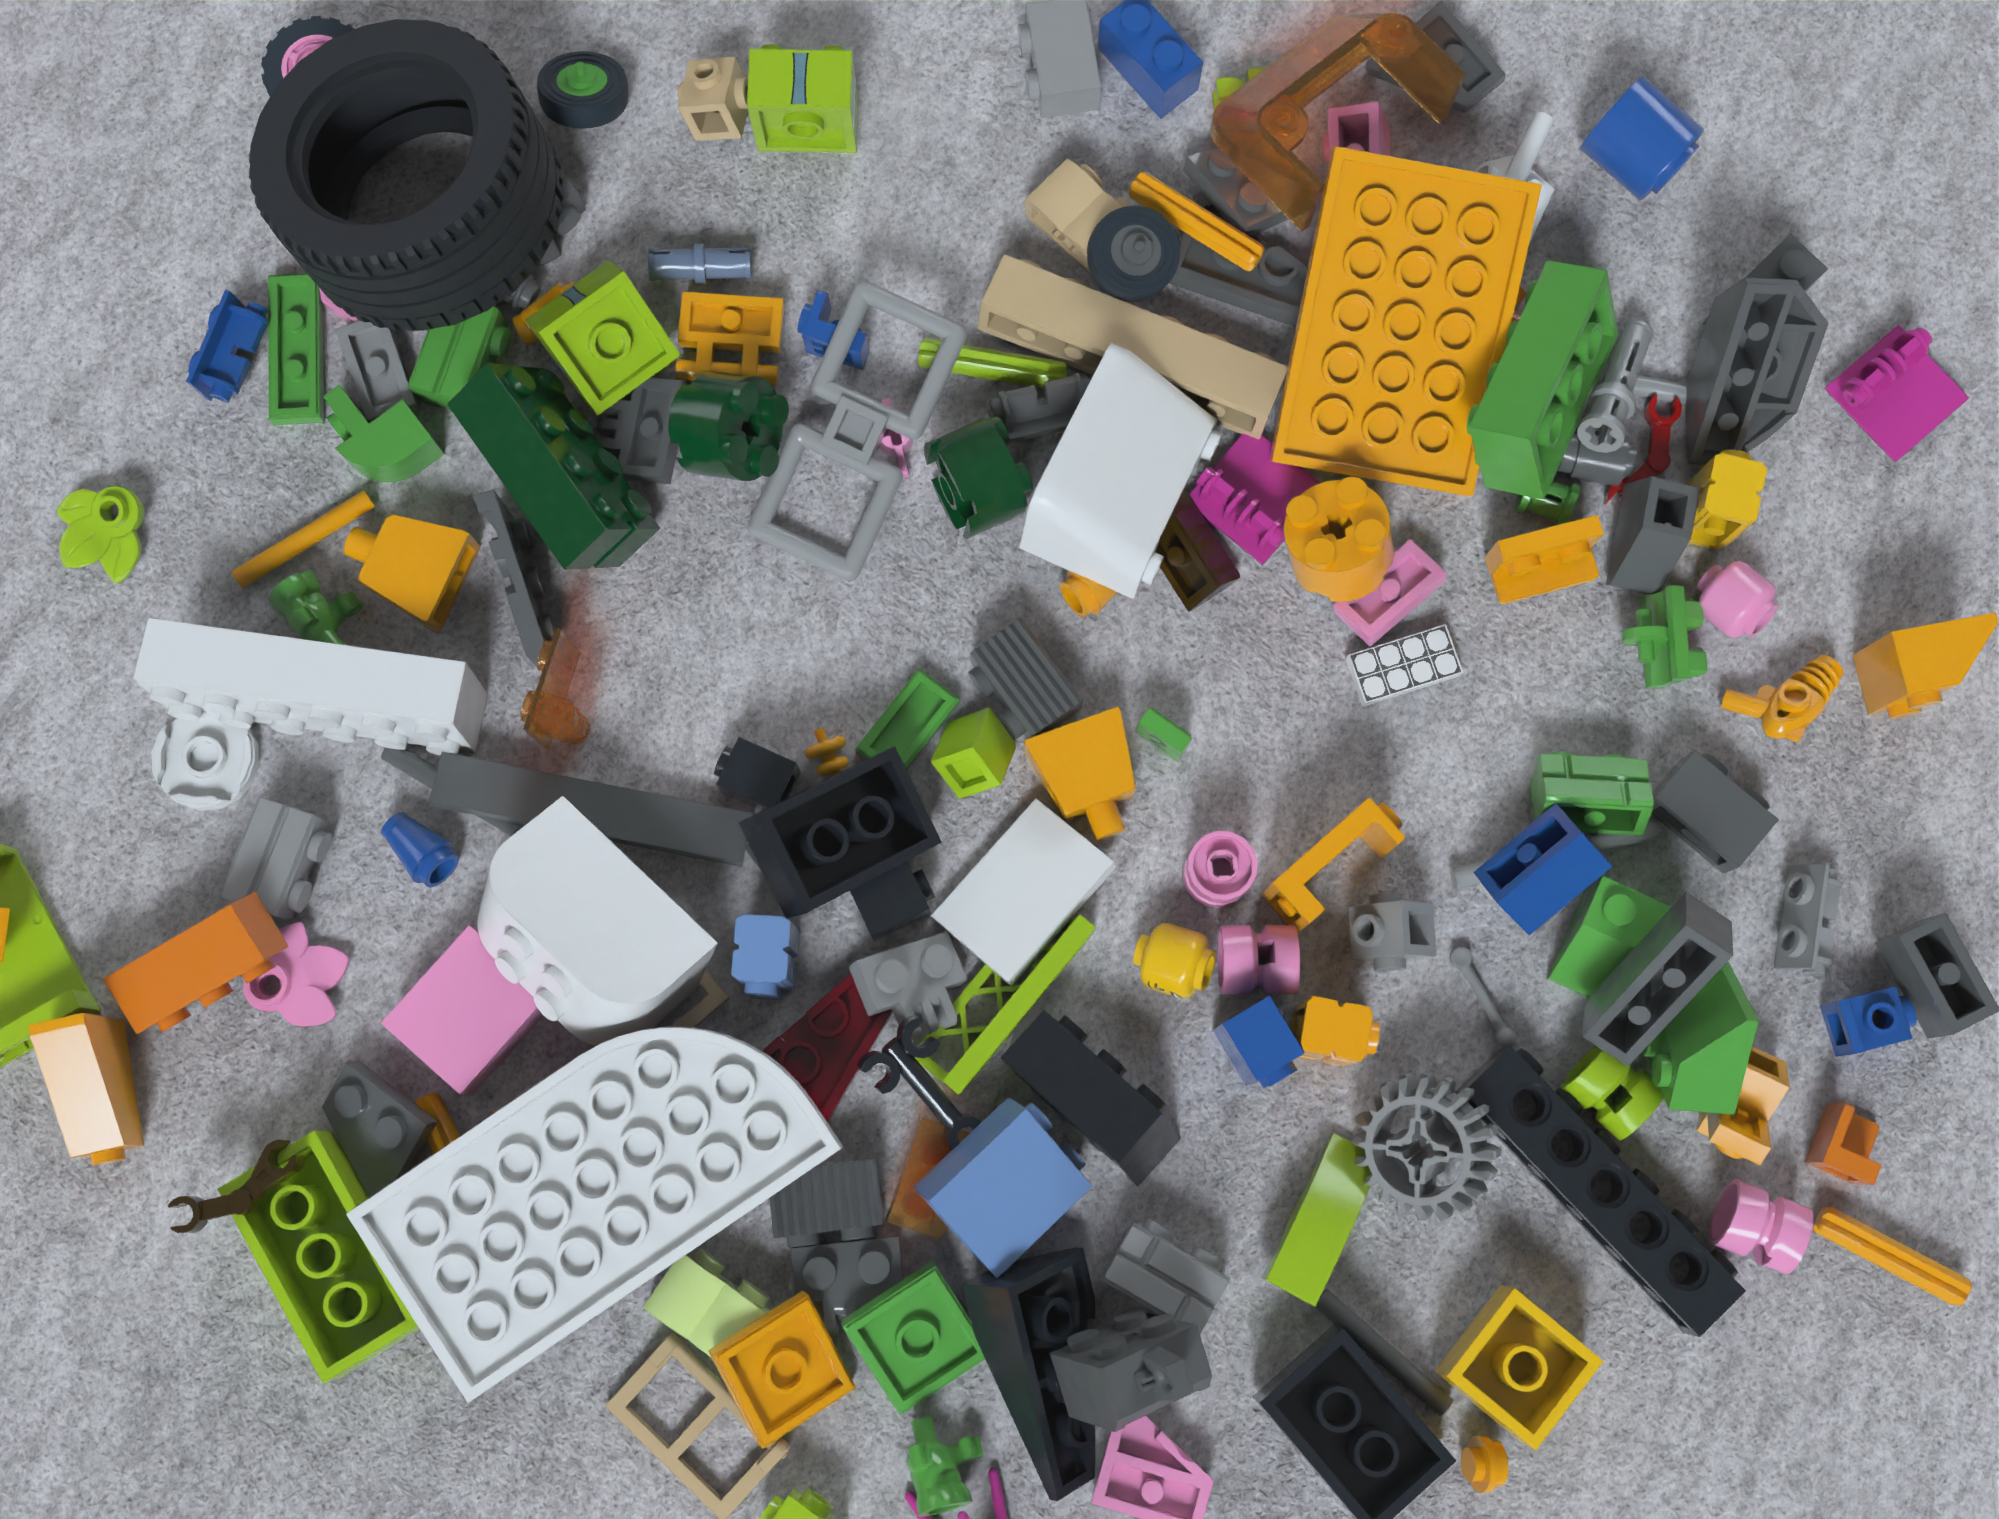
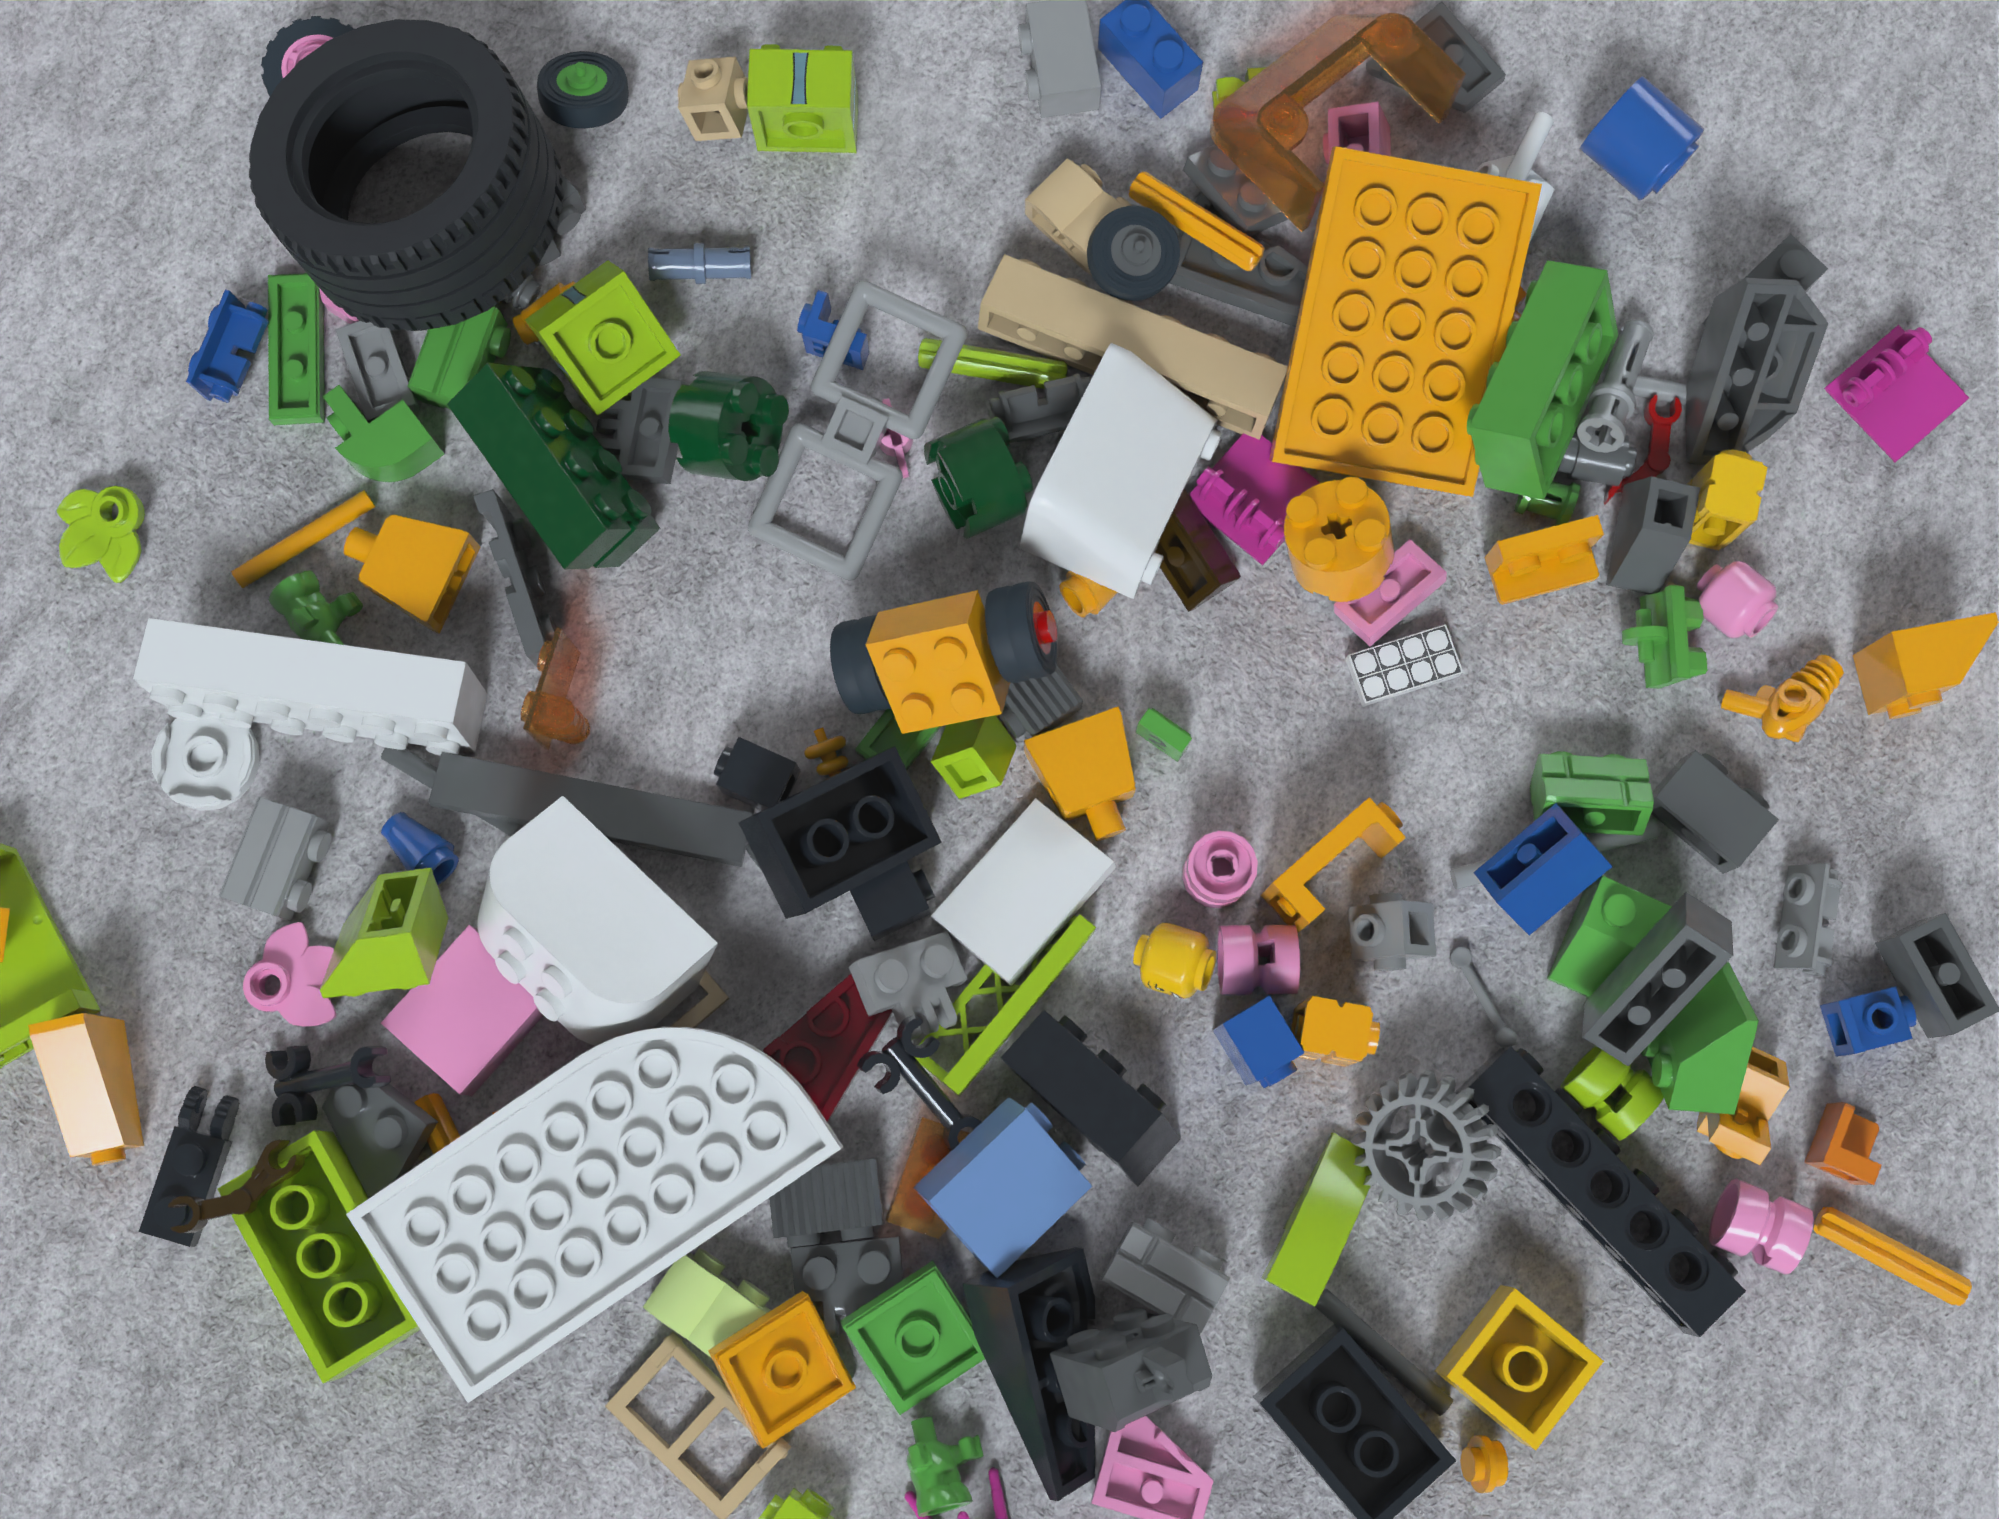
orange brick [103,892,289,1034] -> none
light orange plate [675,292,785,386] -> none
medium blue brick [731,914,800,1000] -> none
none -> black hinge [139,1086,239,1247]
none -> black bar [265,1045,391,1127]
none -> lime slope [320,868,449,998]
none -> brick [830,581,1057,734]

